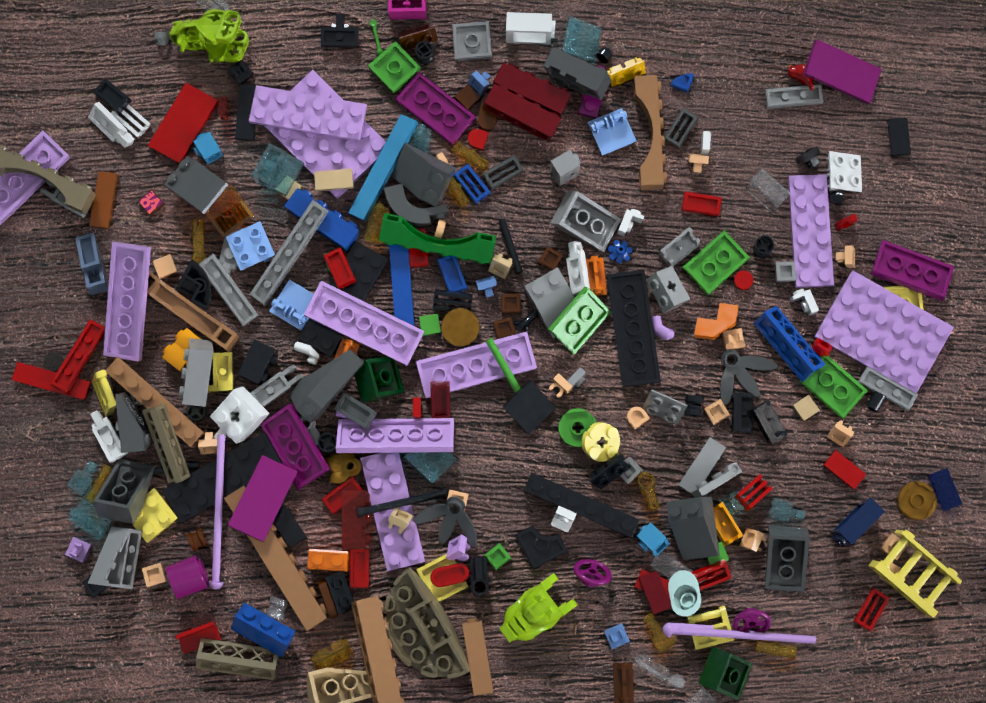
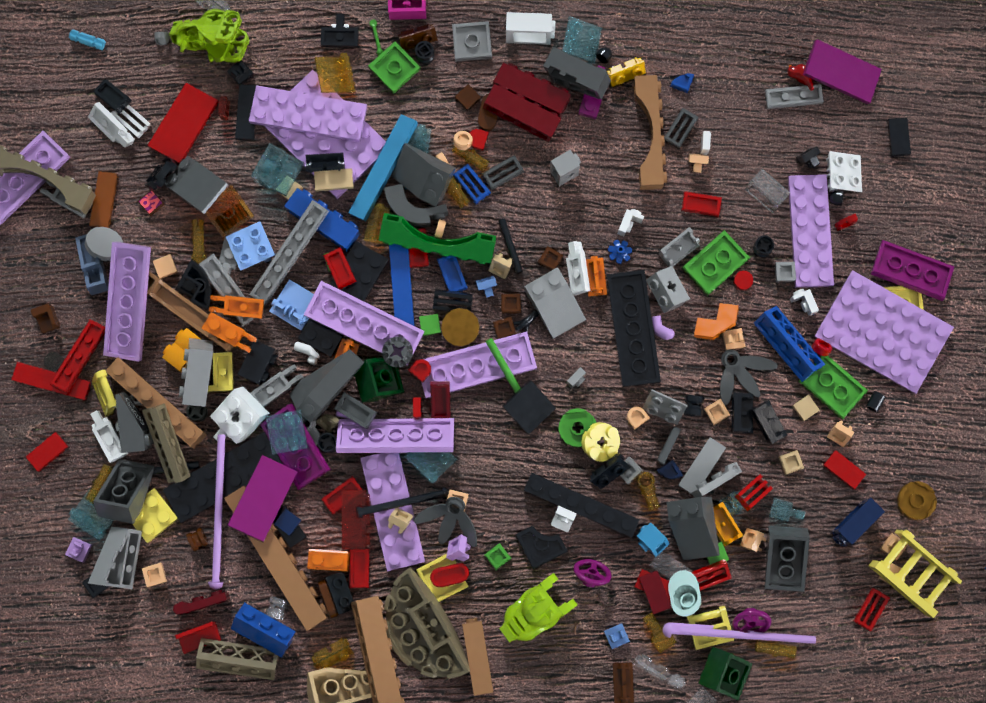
clear light blue plate [67,461,99,496] -> none
magenta piece [166,555,209,600] -> none
dark azure brick [193,132,224,165] -> none
light nougat tile [198,432,217,455] -> none
pearl gold plate [325,453,361,484] -> none
magenta tile [395,72,476,146] -> none
medium blue tile [467,70,491,96] -> none
black piece [470,557,489,598] -> none
tile [548,286,611,355] -> none
light nougat tile [549,373,573,398] -> none
light grey slope [550,190,621,252] -> none
light blue hinge [587,108,637,156] -> none
light nougat tile [836,245,856,268] -> none
light grey tile [858,366,918,412] -> none
clear blue tile [928,468,962,511] -> none
none -> red tile [26,432,69,472]
none -> reddish brown panel [31,303,61,334]
none -> medium azure axle [69,29,106,50]
none -> light grey tile [84,227,123,261]
none -> black plate [145,156,177,190]
none -> dark red hinge [173,590,230,615]
none -> orange hinge [201,312,257,353]
none -> orange hinge [209,295,264,319]
none -> clear light blue hinge [265,410,308,455]
none -> dark blue tile [274,508,302,536]
none -> black hinge [305,152,345,173]
none -> clear yellow hinge [314,53,355,93]
none -> dark tan tile [316,414,340,433]
none -> dark grey gear [382,336,413,367]
none -> red tile [408,359,431,383]
none -> light nougat tile [453,131,473,150]
none -> dark grey tile [656,426,681,466]
none -> dark blue tile [656,460,683,479]
none -> tan tile [778,450,804,475]

